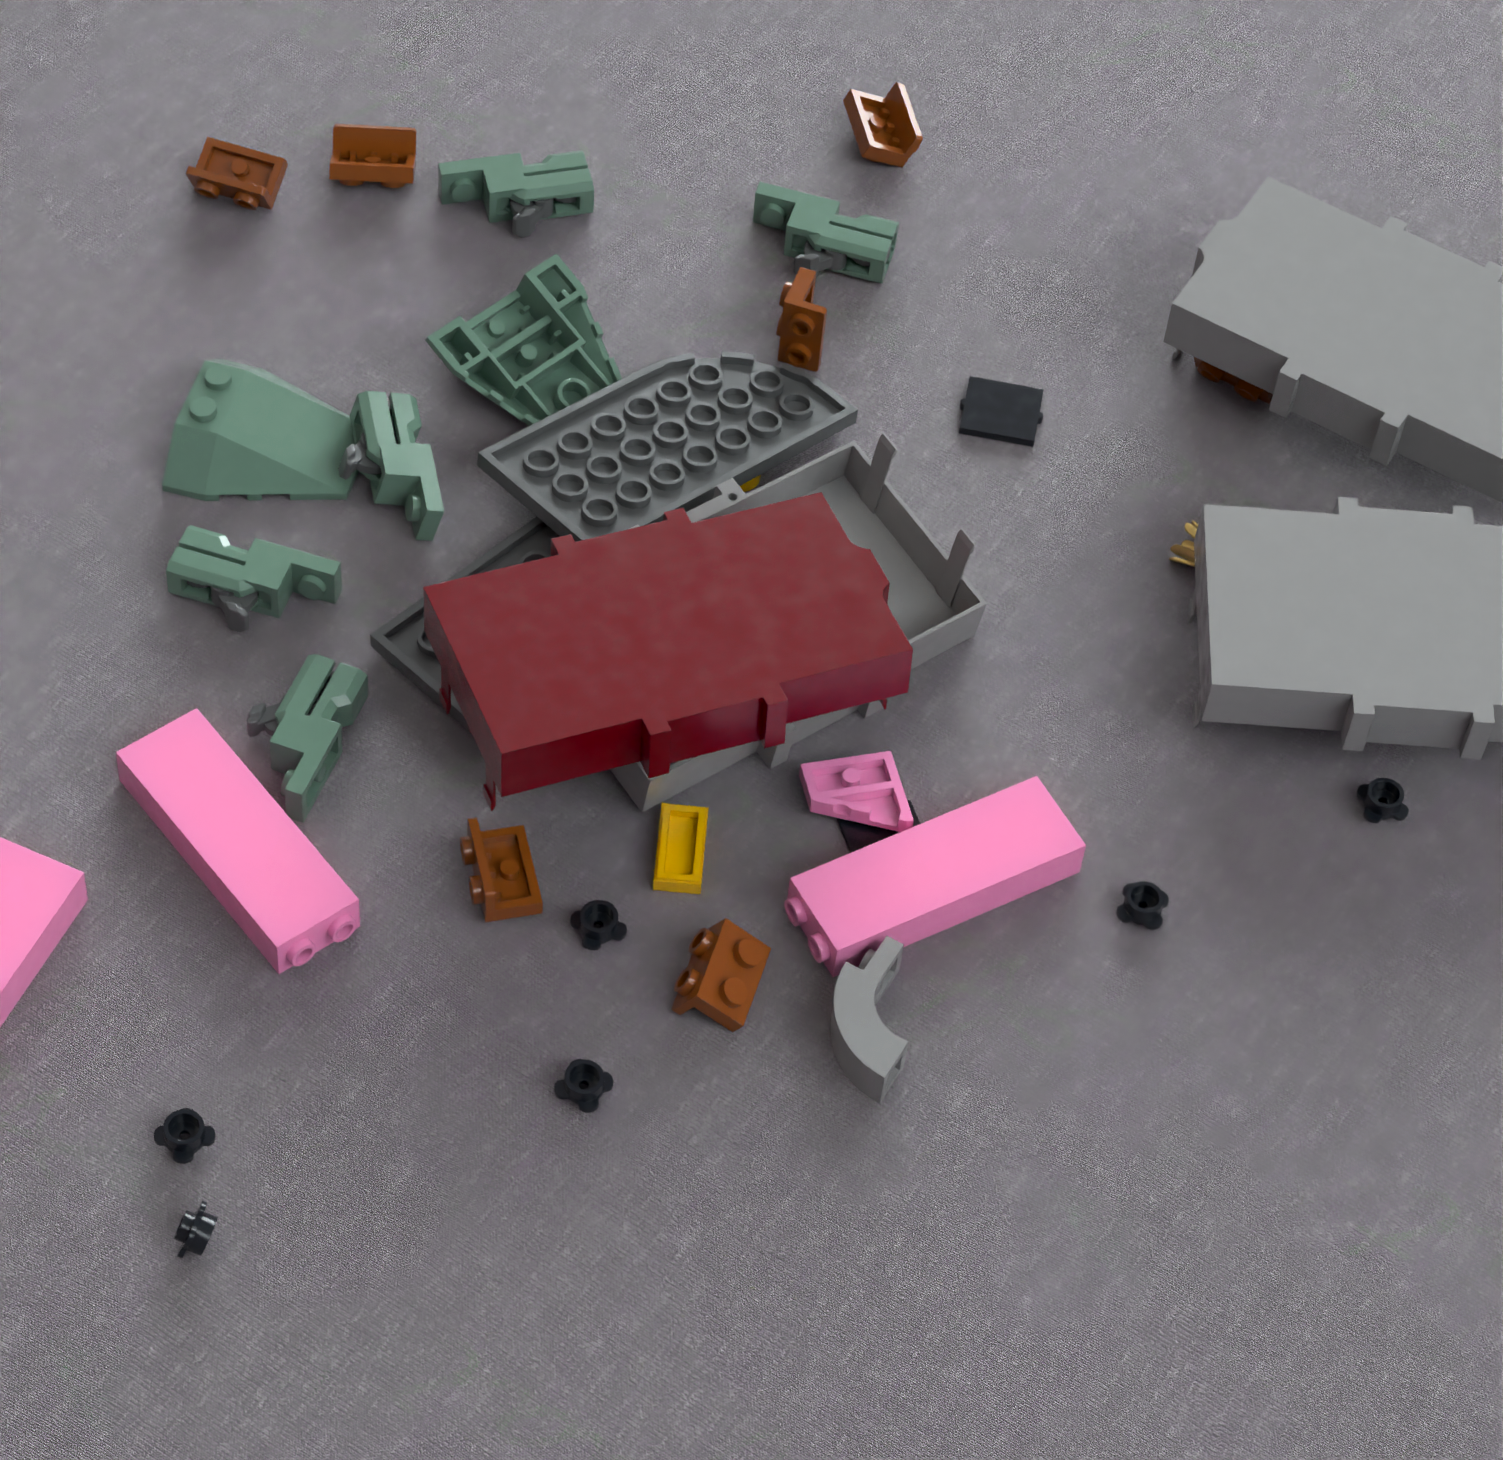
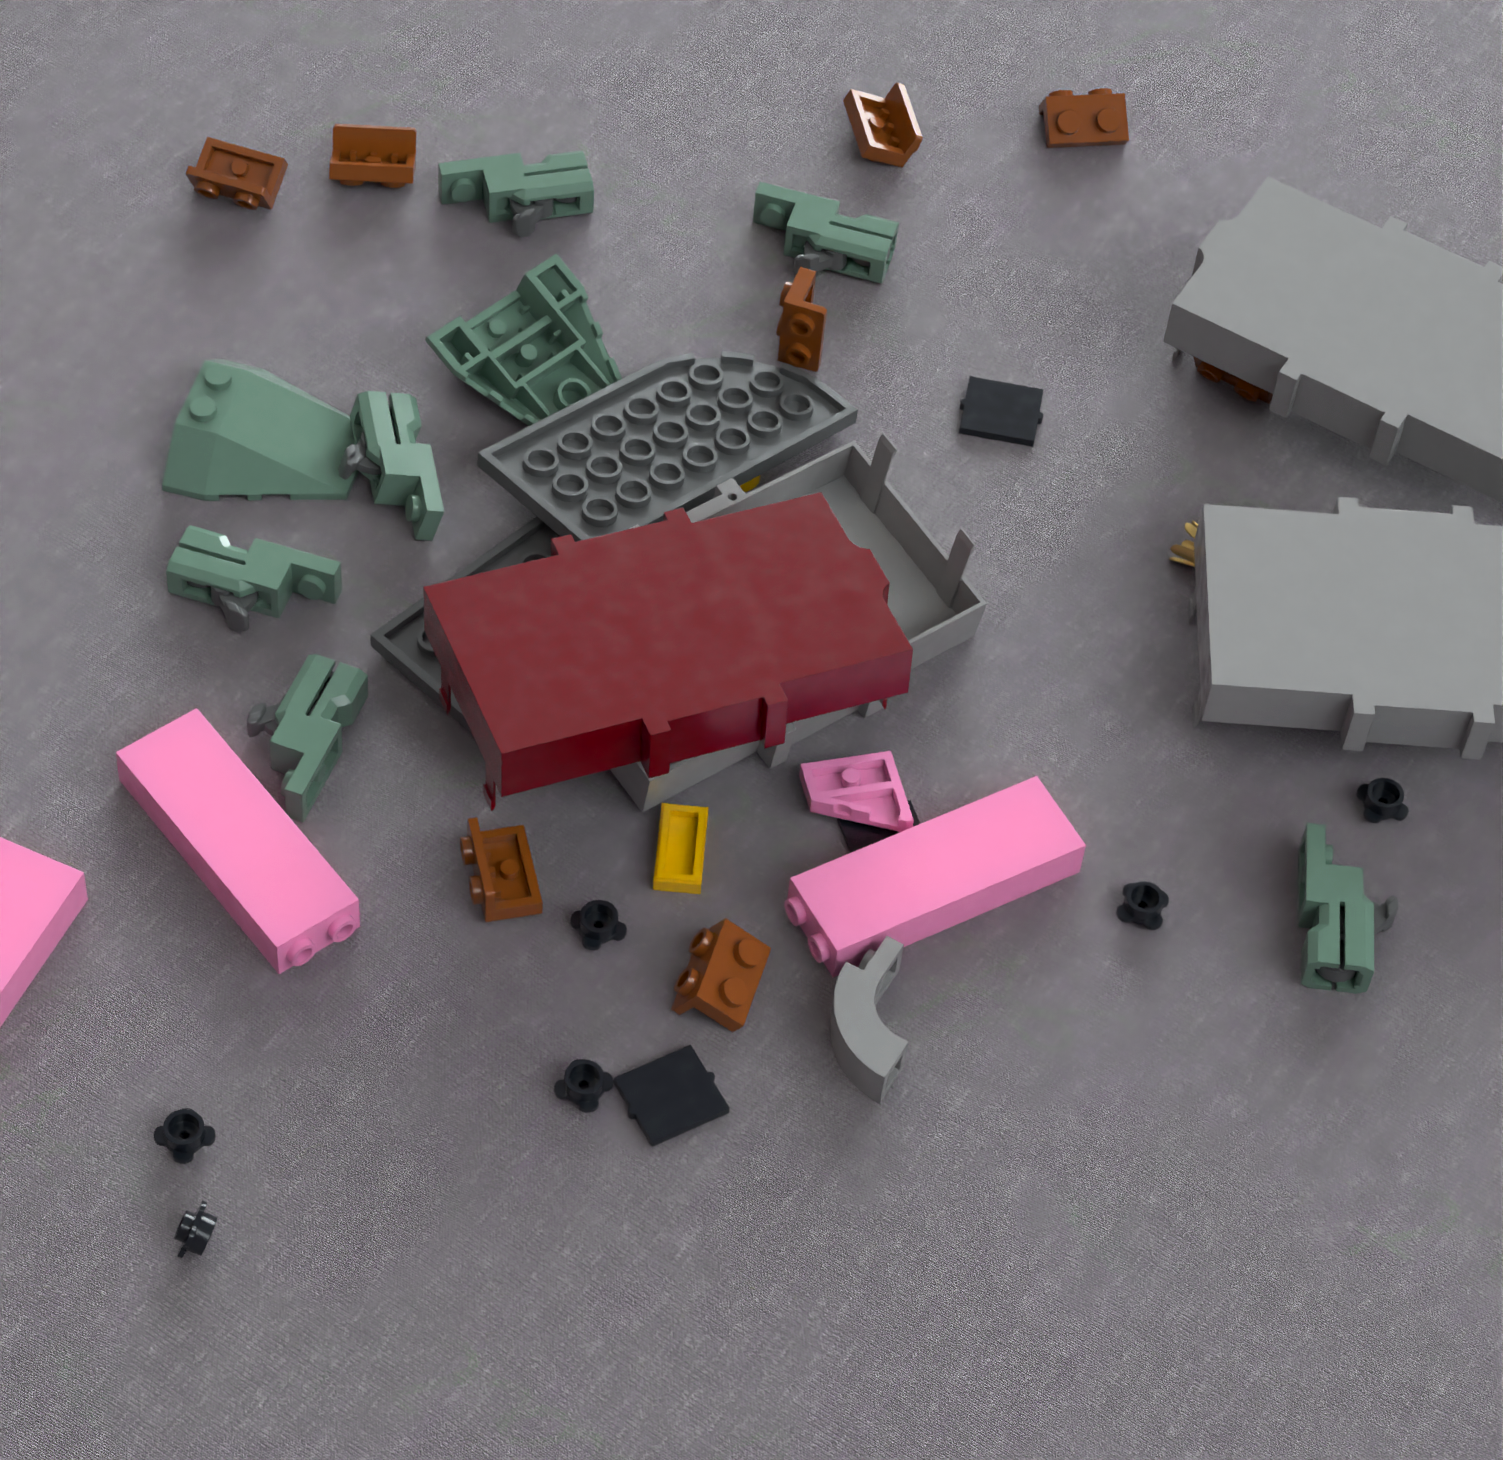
none -> black piece [614,1045,730,1147]
none -> dark orange bracket [1038,88,1129,148]
none -> sand green plate [1297,823,1398,994]

